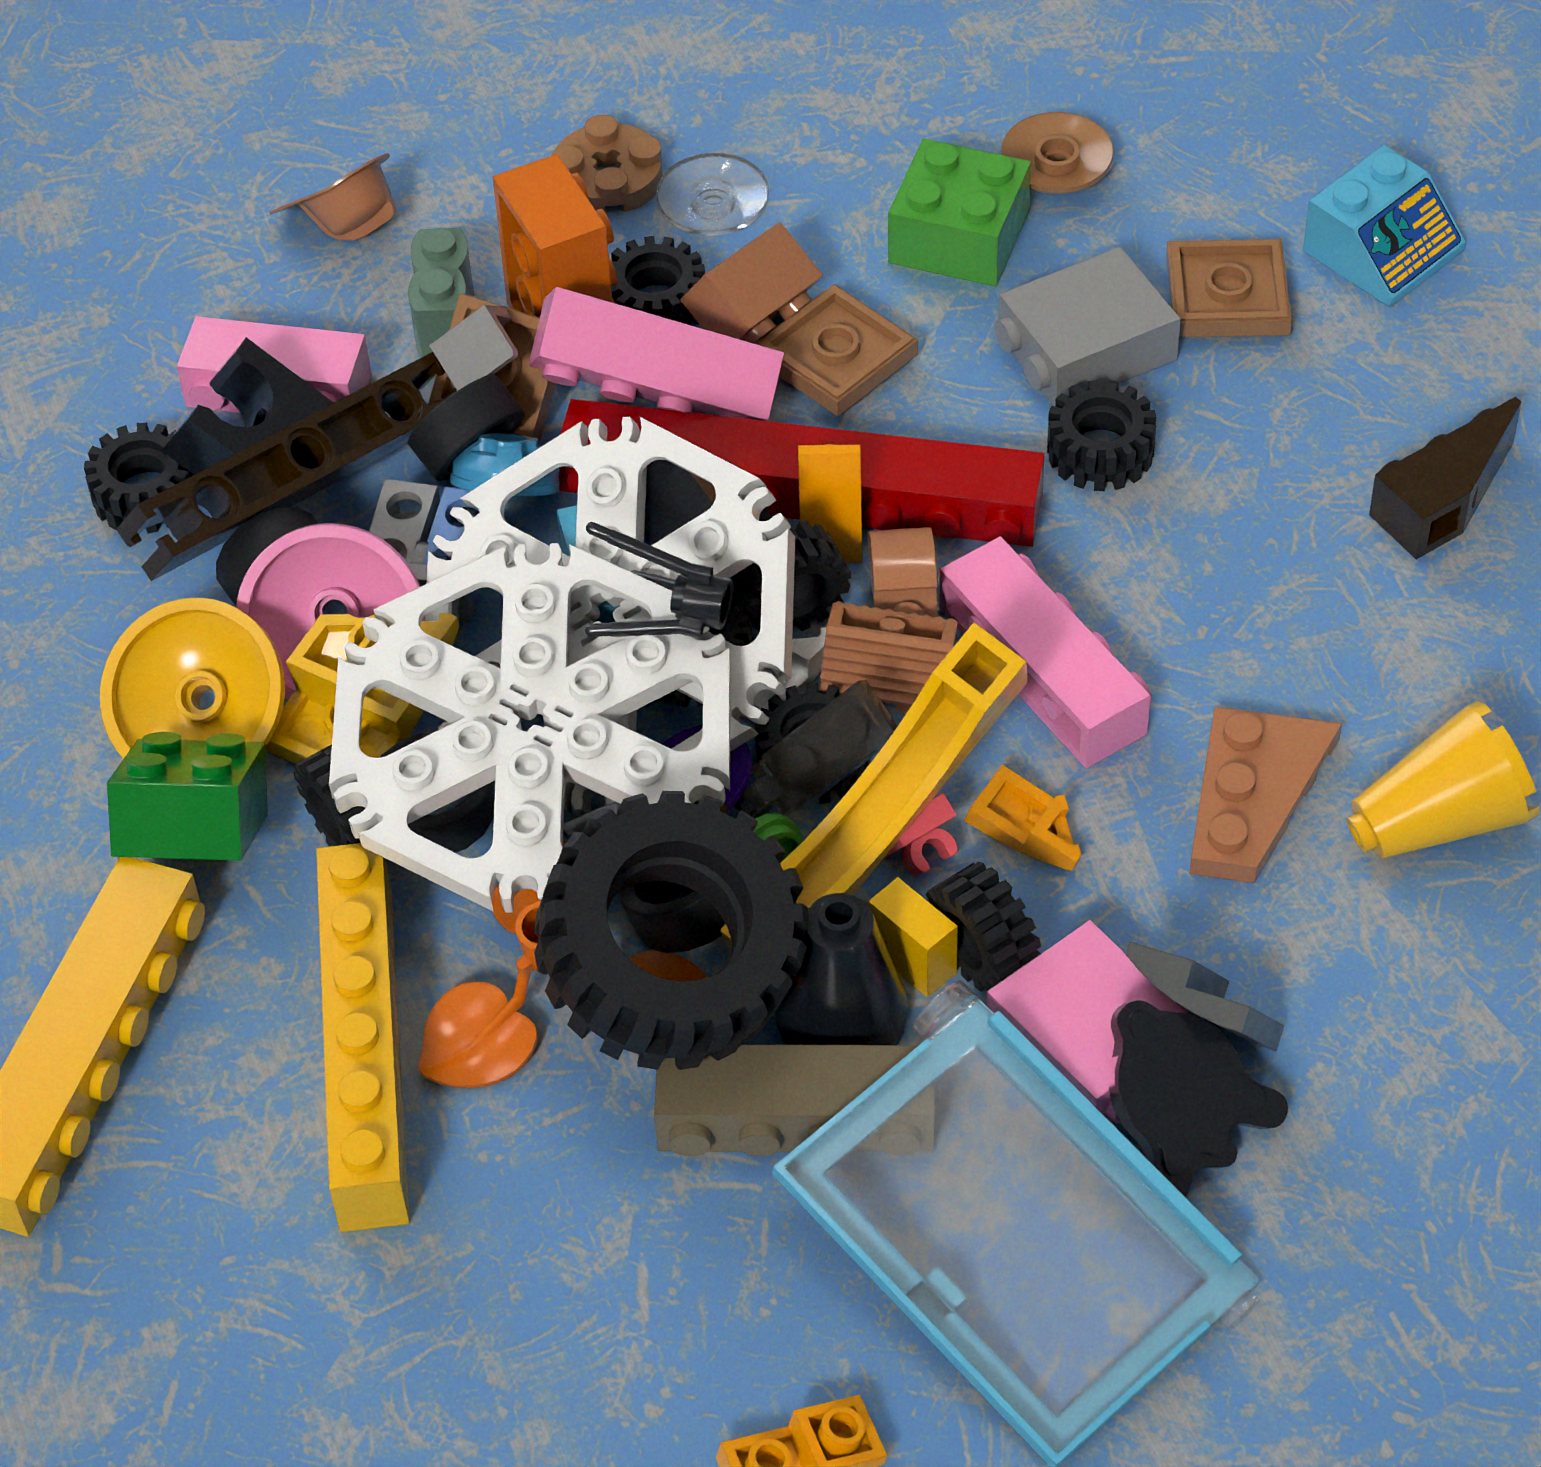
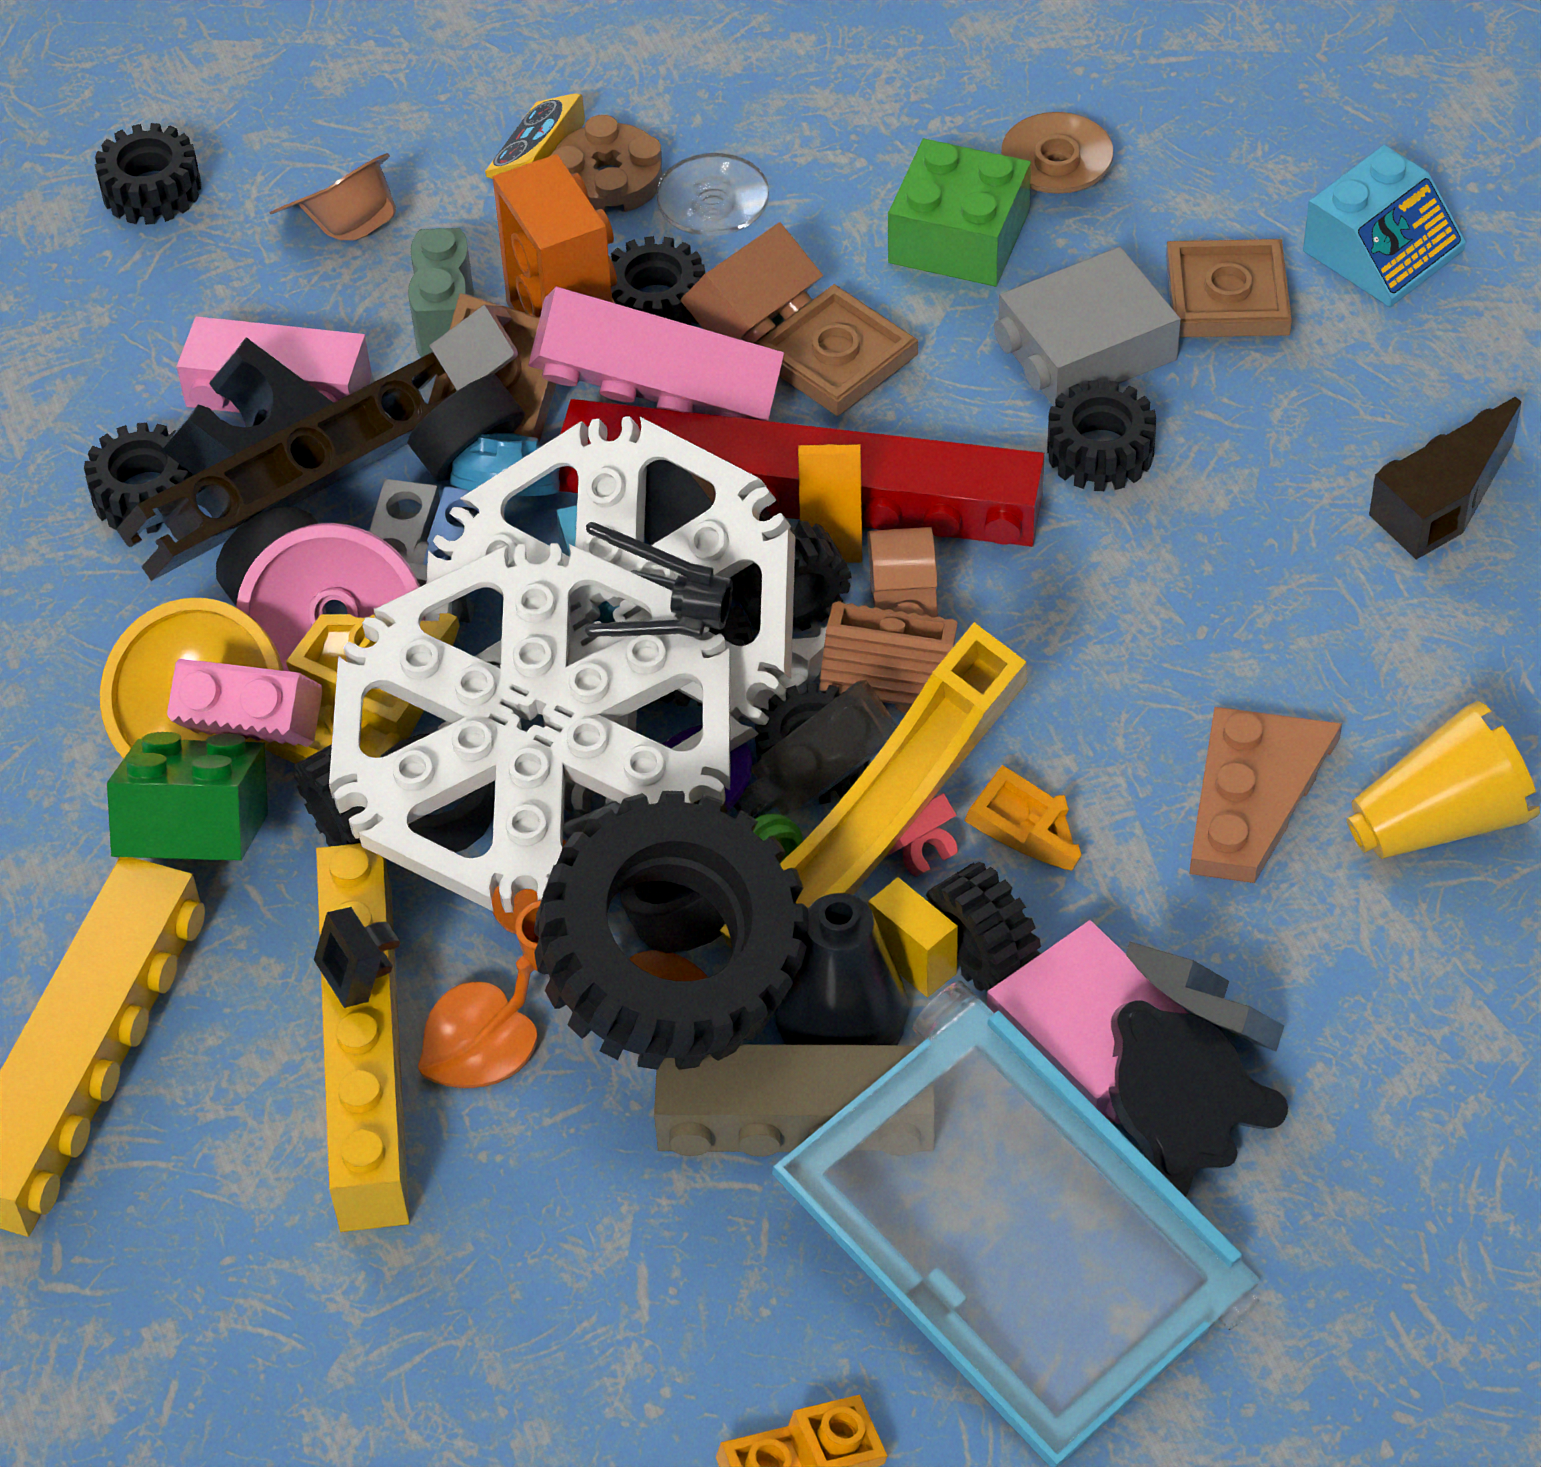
bright pink brick [939,536,1152,769] -> none
none -> black tyre [94,123,201,225]
none -> bright pink brick [167,658,322,747]
none -> black tile [313,907,400,1008]
none -> slope [485,93,585,179]

